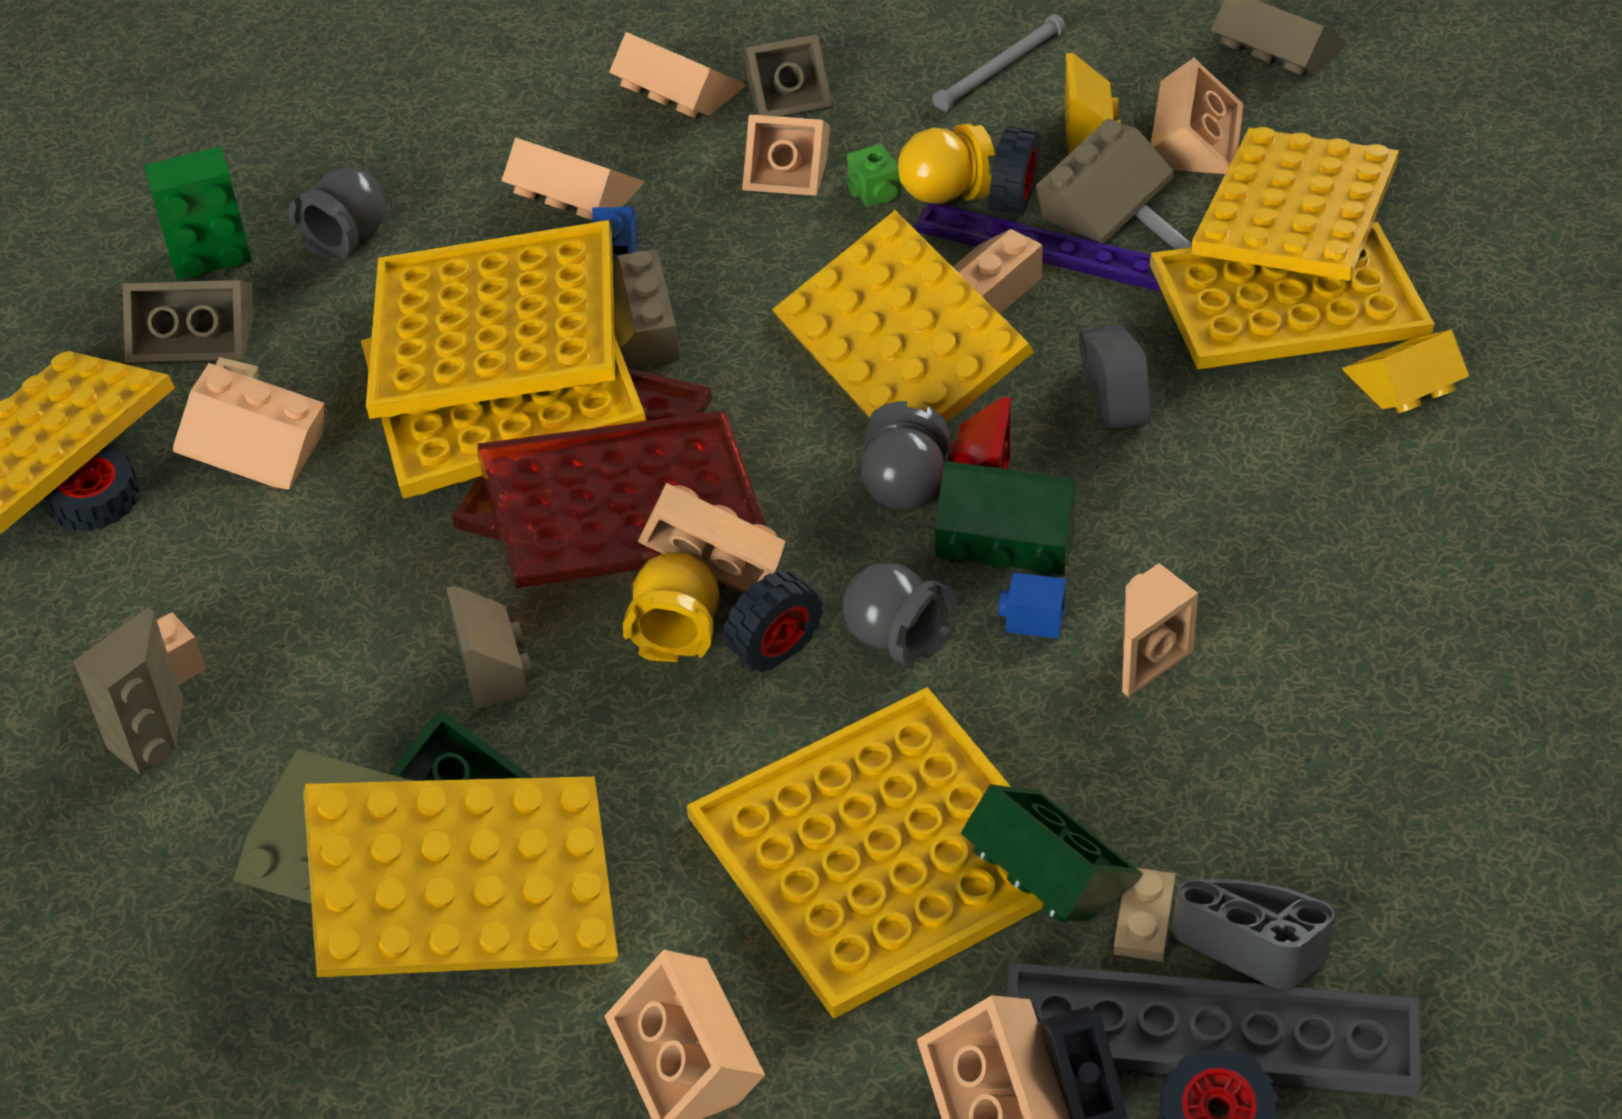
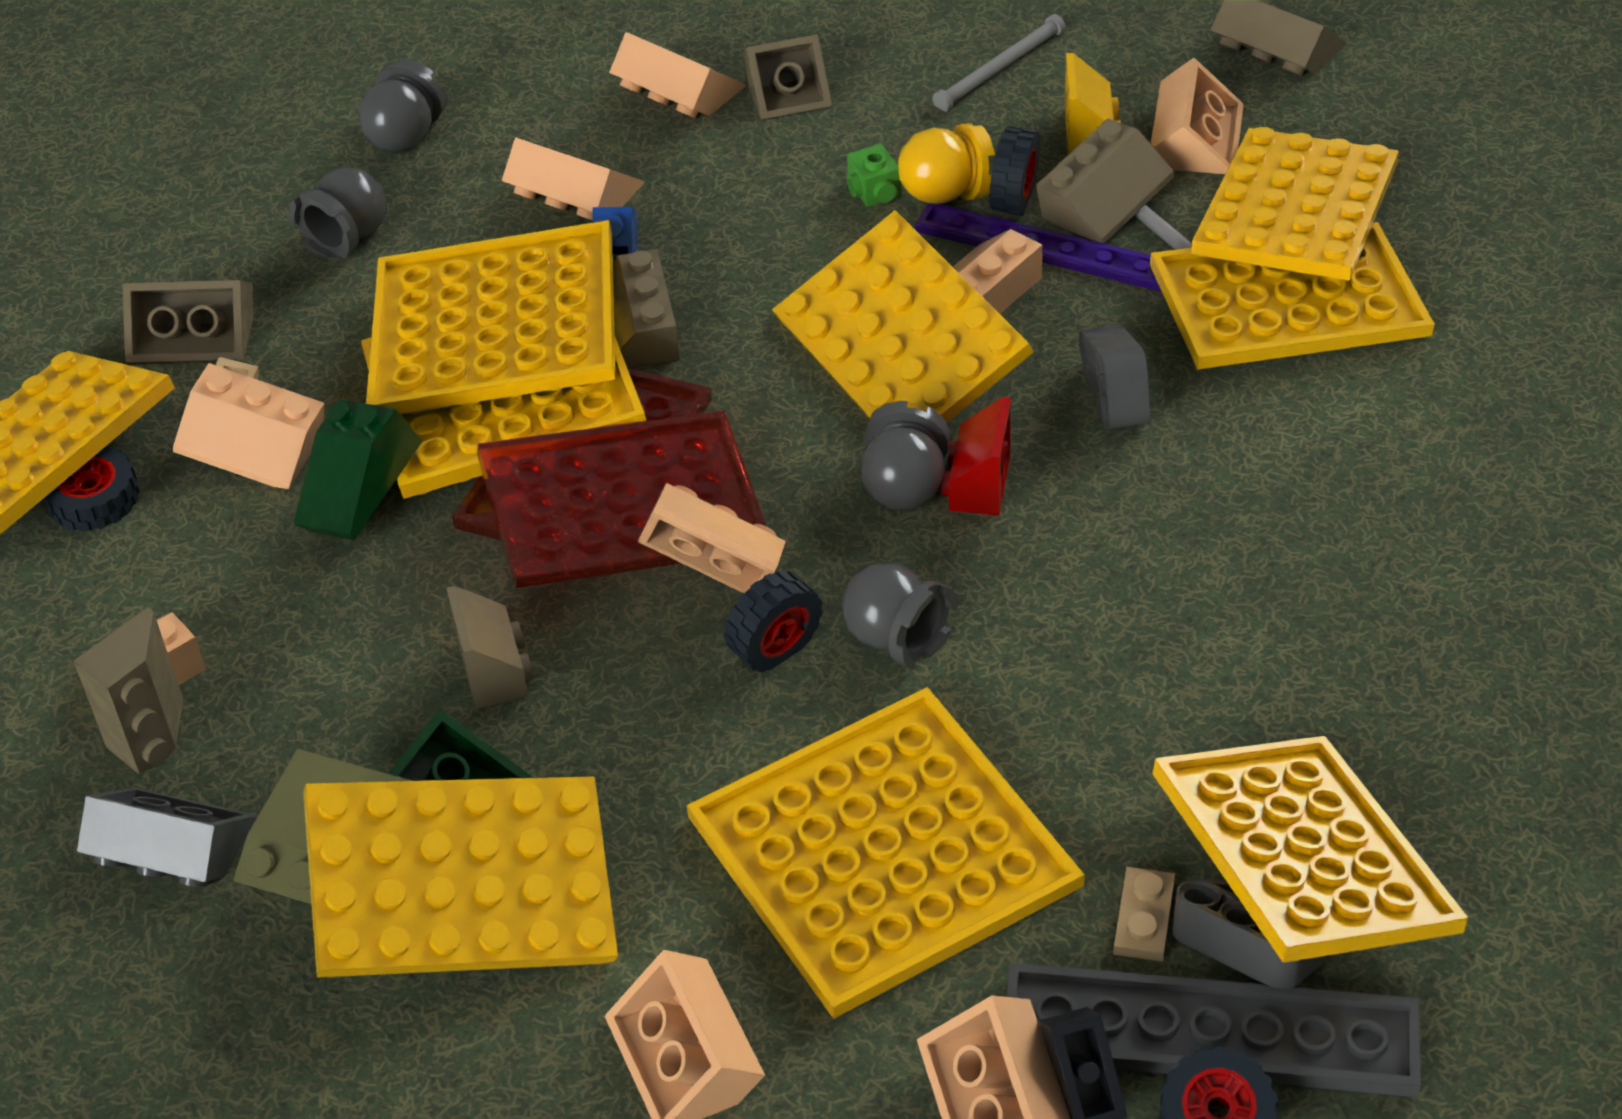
green brick [144,146,252,280] -> none
yellow tile [623,552,719,662] -> none
light nougat slope [742,114,830,196] -> none
dark green slope [935,461,1075,575] -> none
dark green slope [960,785,1143,923] -> none
blue brick [998,573,1066,639] -> none
light nougat slope [1122,563,1198,697] -> none
yellow slope [1342,329,1469,413] -> none
none -> slope [77,787,258,887]
none -> dark green slope [294,399,422,541]
none -> dark grey tile [358,58,448,152]
none -> yellow plate [1152,736,1468,963]

